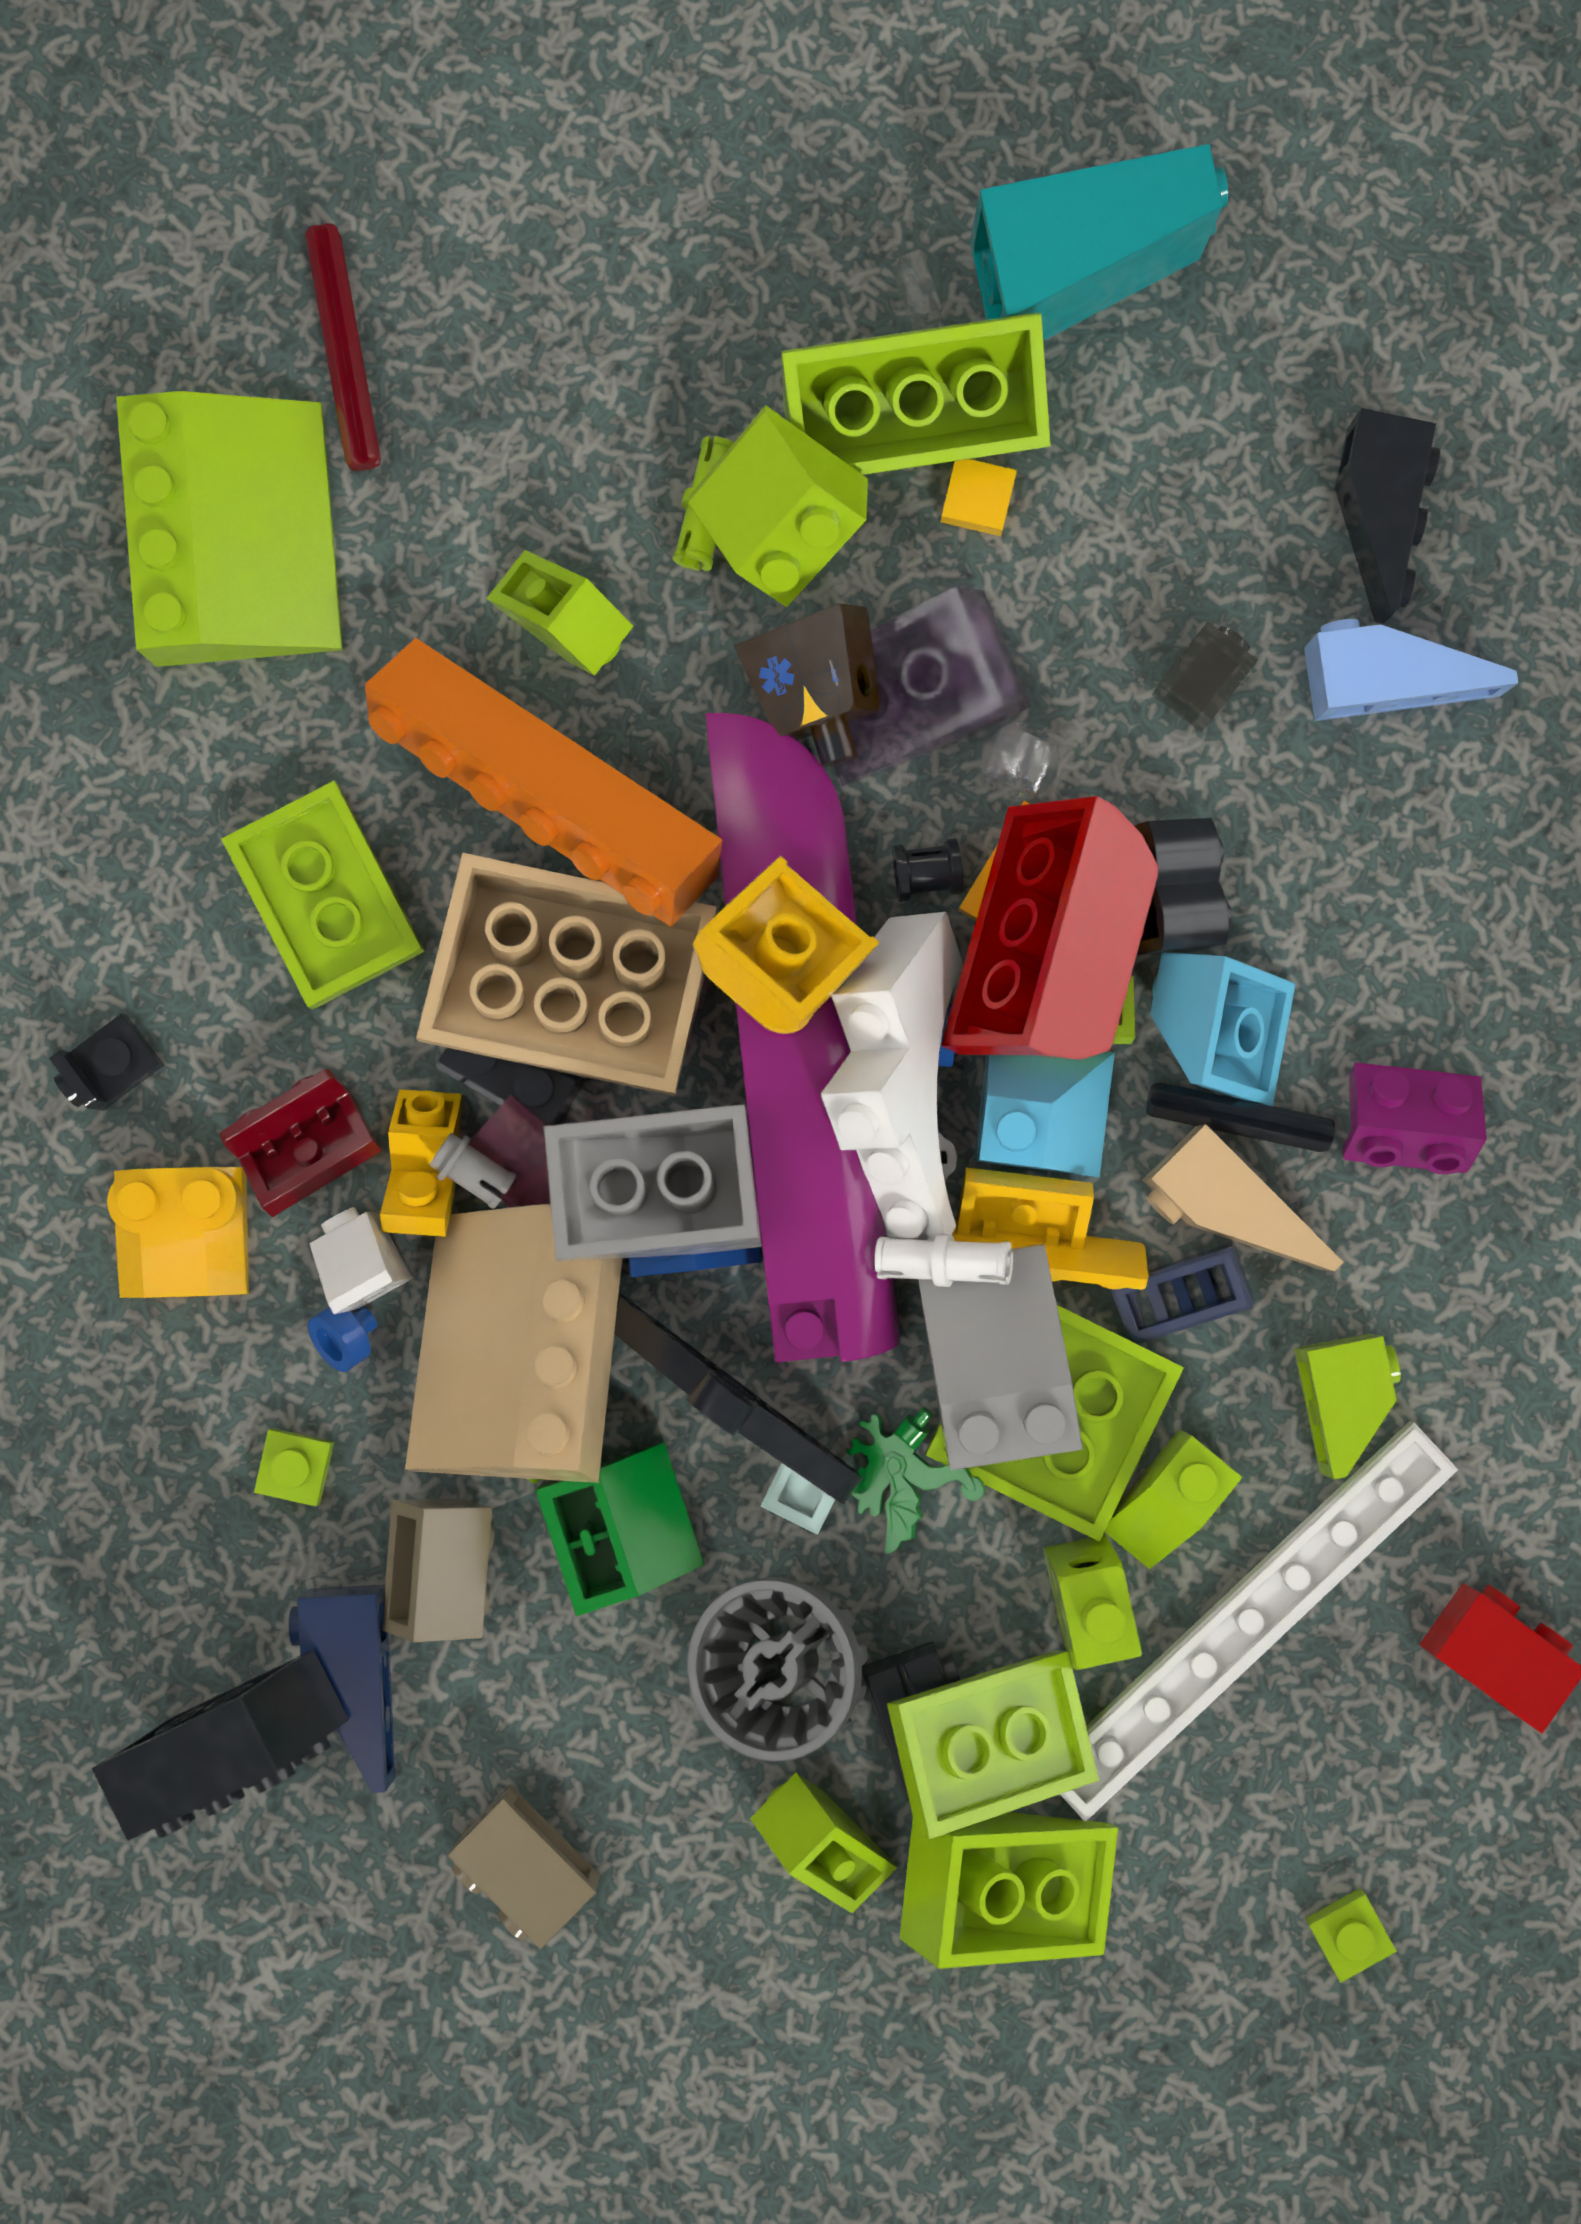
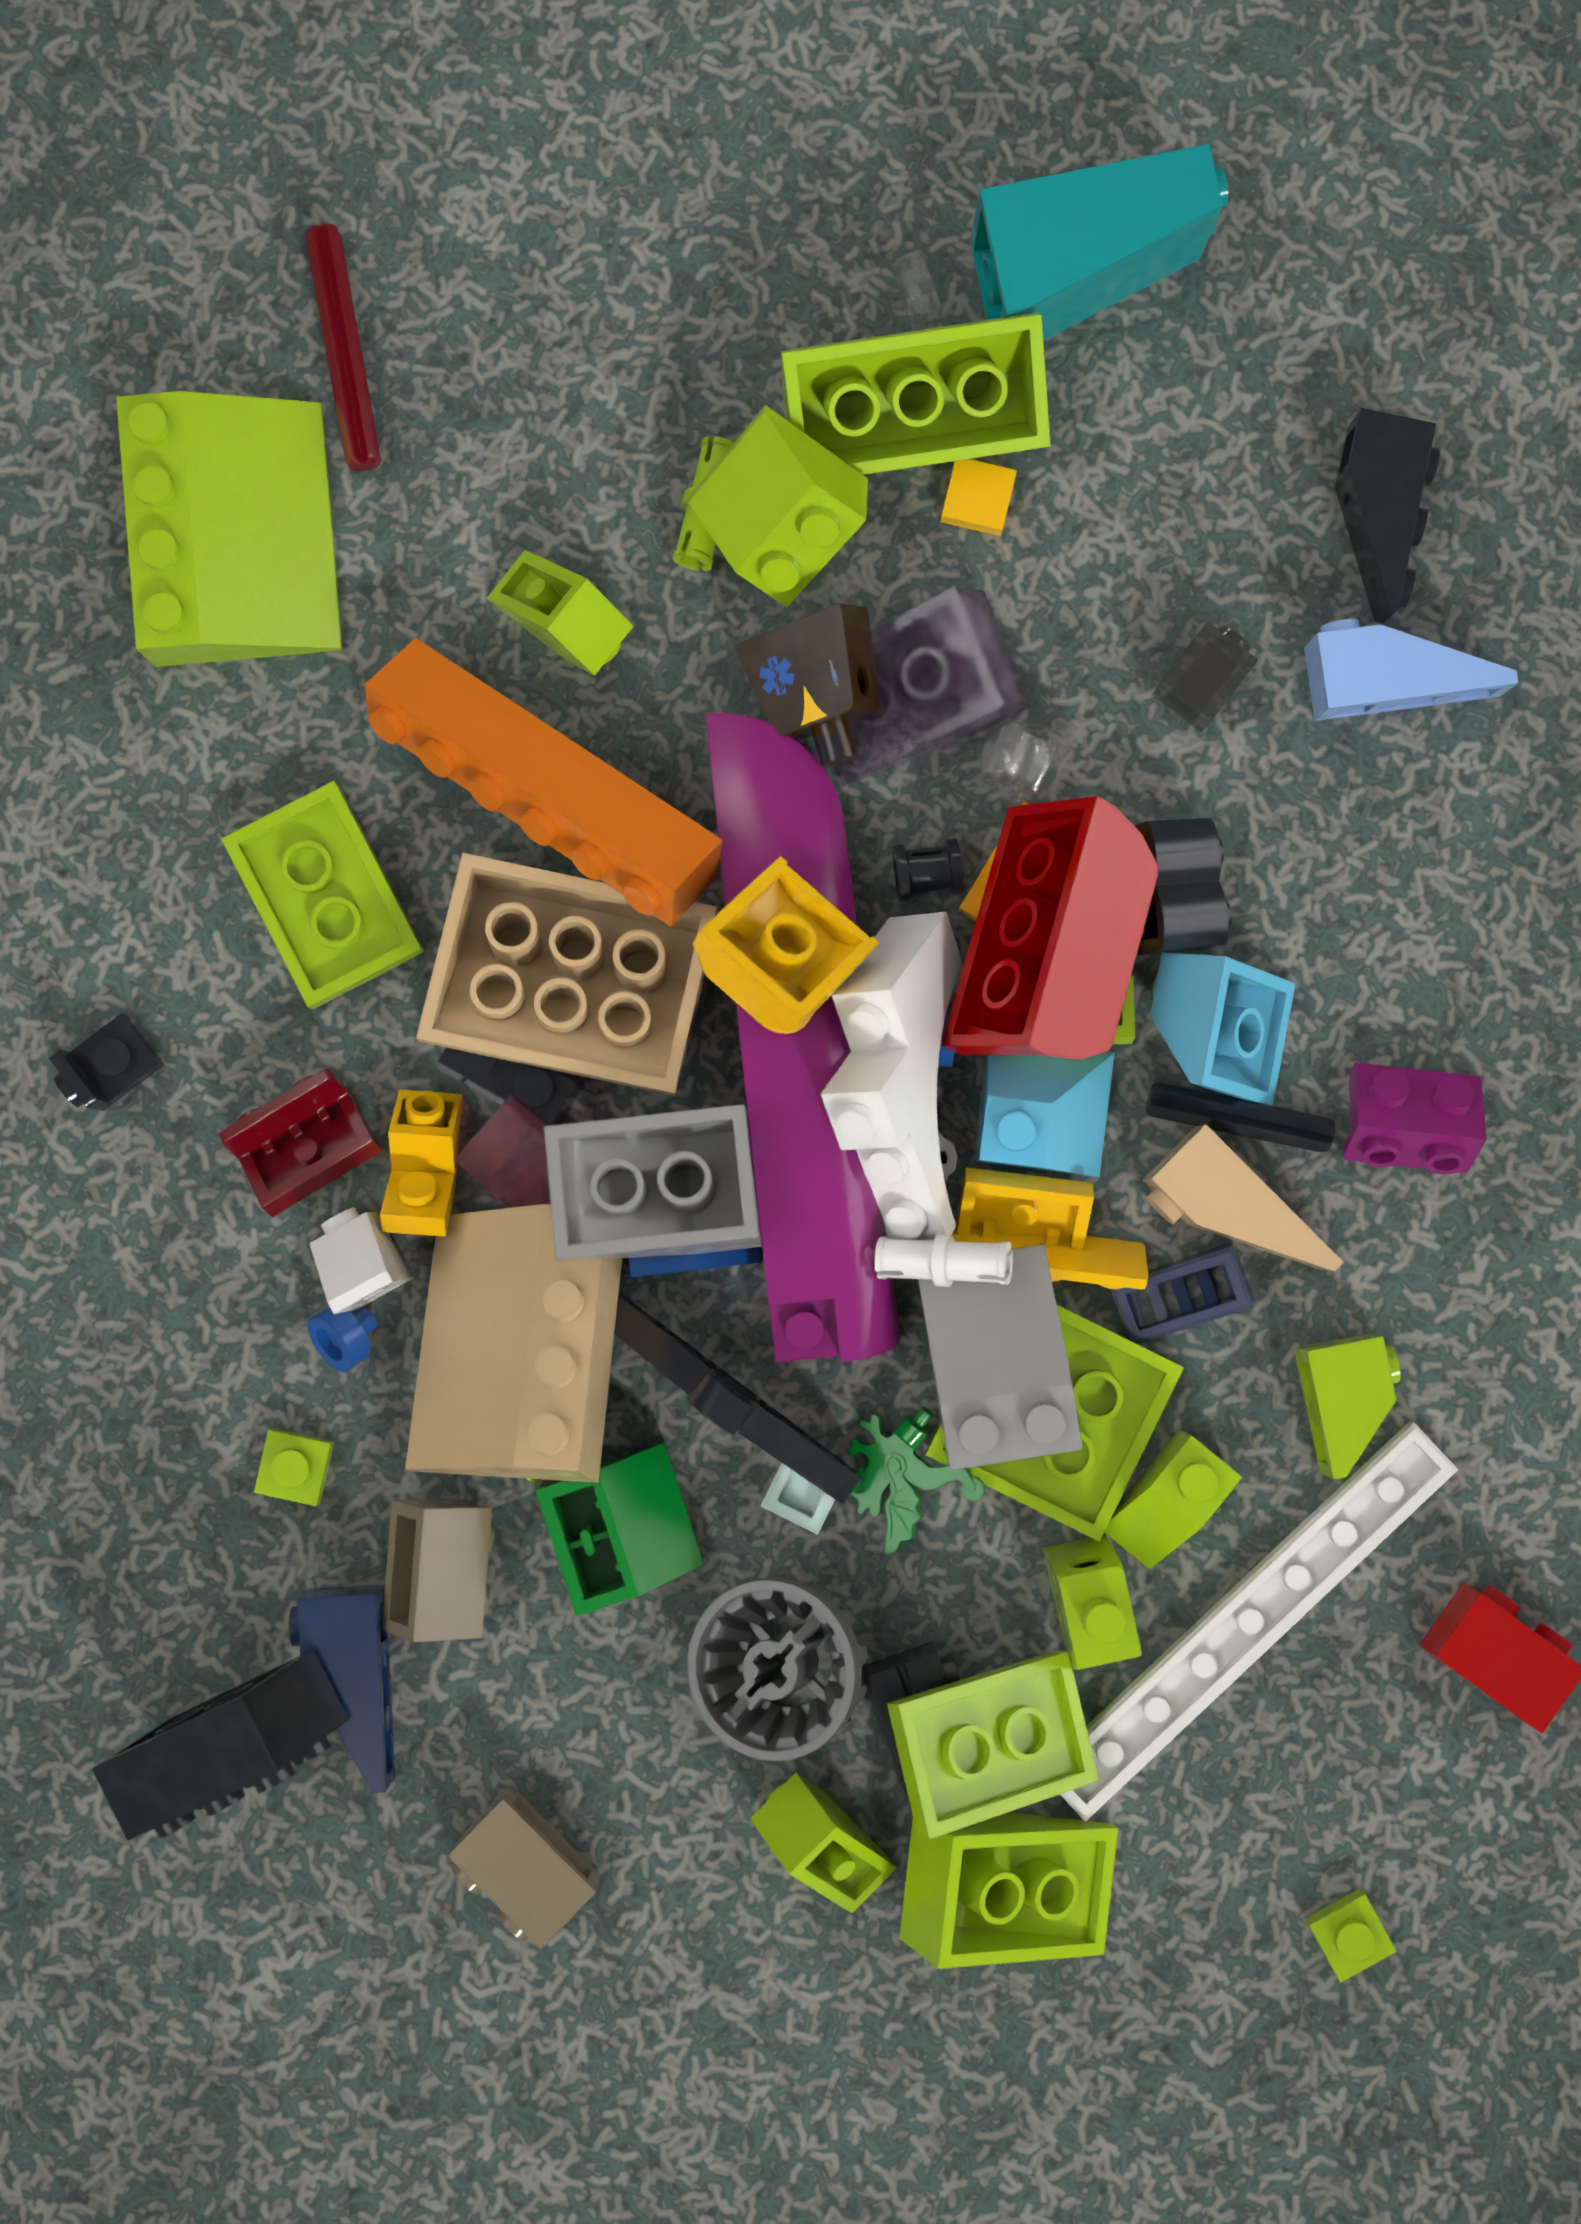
yellow slope [107,1167,249,1298] -> none
light grey pin [429,1133,517,1209] -> none

